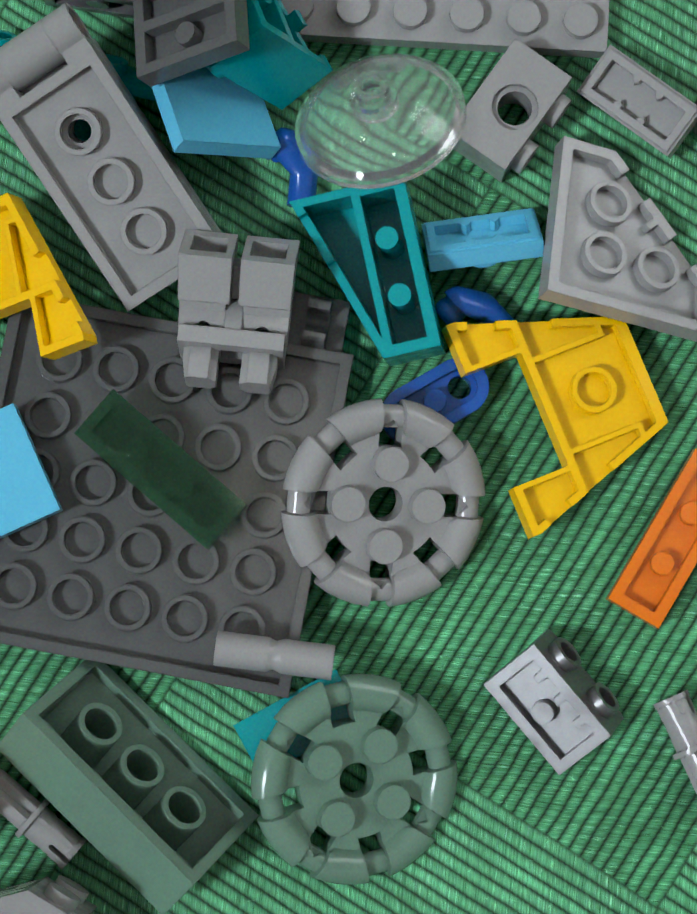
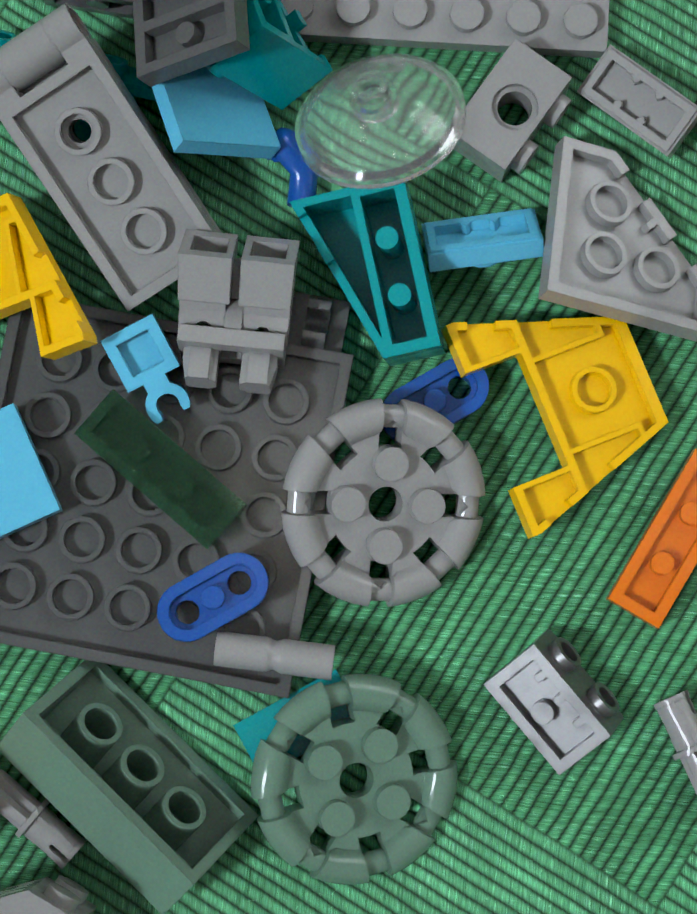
blue arm [435,286,515,324] -> none
none -> medium azure plate [100,313,191,424]
none -> blue plate [157,553,269,642]

